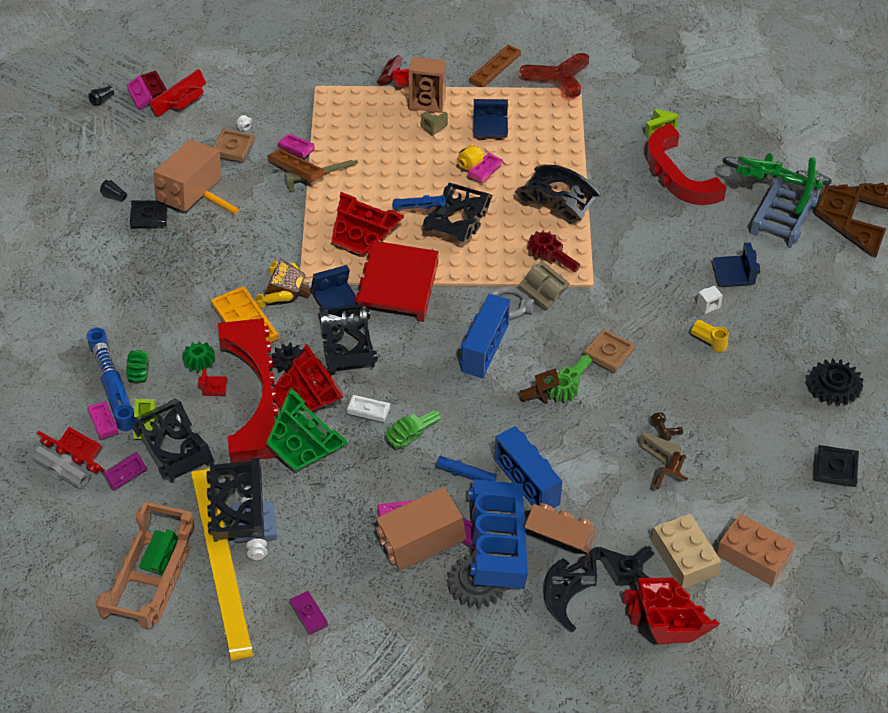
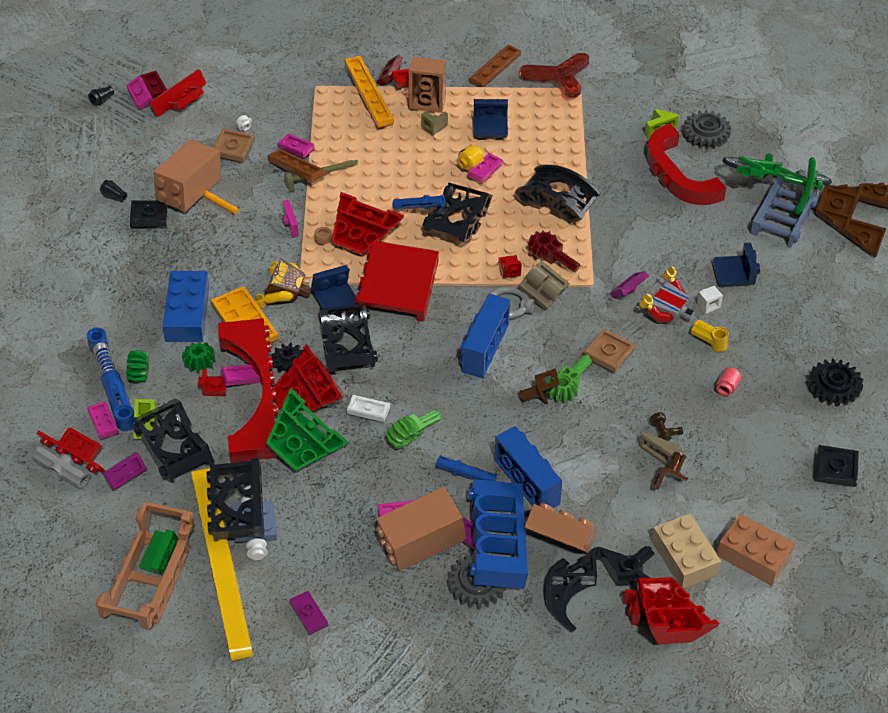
none -> blue brick [163,271,209,342]
none -> dark pink plate [220,365,261,386]
none -> dark pink plate [282,200,299,238]
none -> medium nougat tile [314,227,332,244]
none -> light orange plate [345,56,394,128]
none -> red bracket [498,255,522,278]
none -> magenta plate [611,271,649,298]
none -> torso [639,266,695,325]
none -> dark grey gear [683,110,731,148]
none -> coral brick [716,367,742,396]

